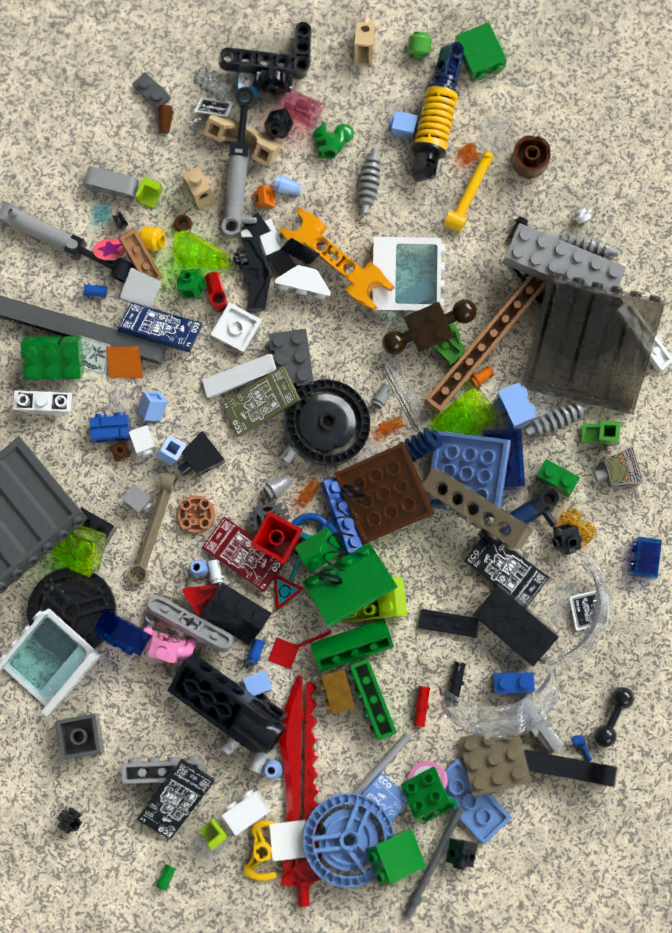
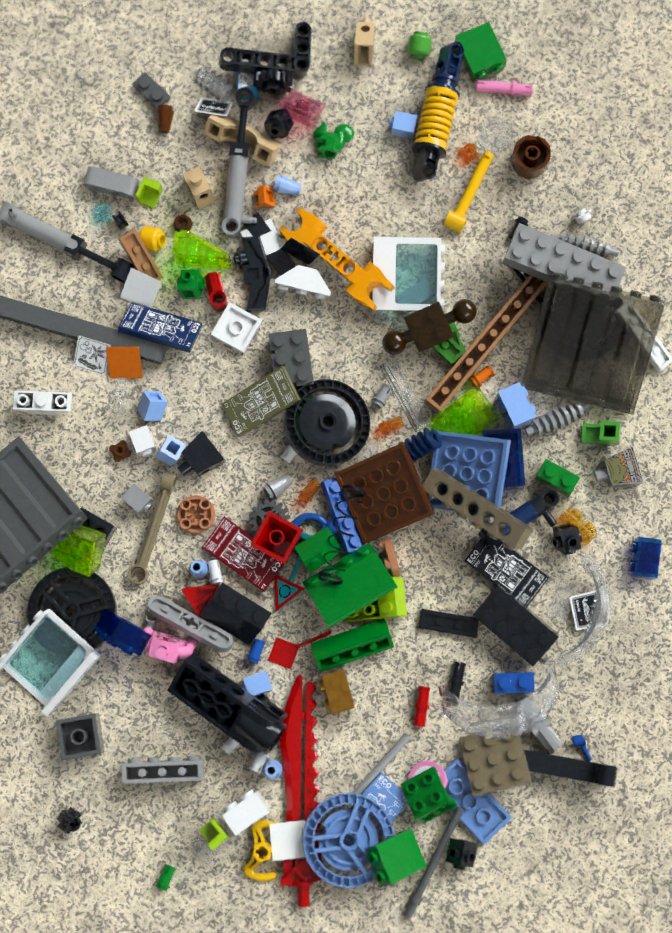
green piece [20,336,84,380] -> none
blue pin [84,283,107,298] -> none
blue brick [90,412,131,443] -> none
coral sticker [93,239,125,260] -> none
black tile [137,759,215,840] -> none
clear pin [185,112,209,130] -> none
white tile [202,354,276,398] -> none
green brick [348,659,397,740] -> none
light grey piece [359,148,381,215] -> none
black piece [594,687,634,747] -> none
none -> nougat tile [379,539,401,577]
none -> bright pink pin [476,80,533,97]

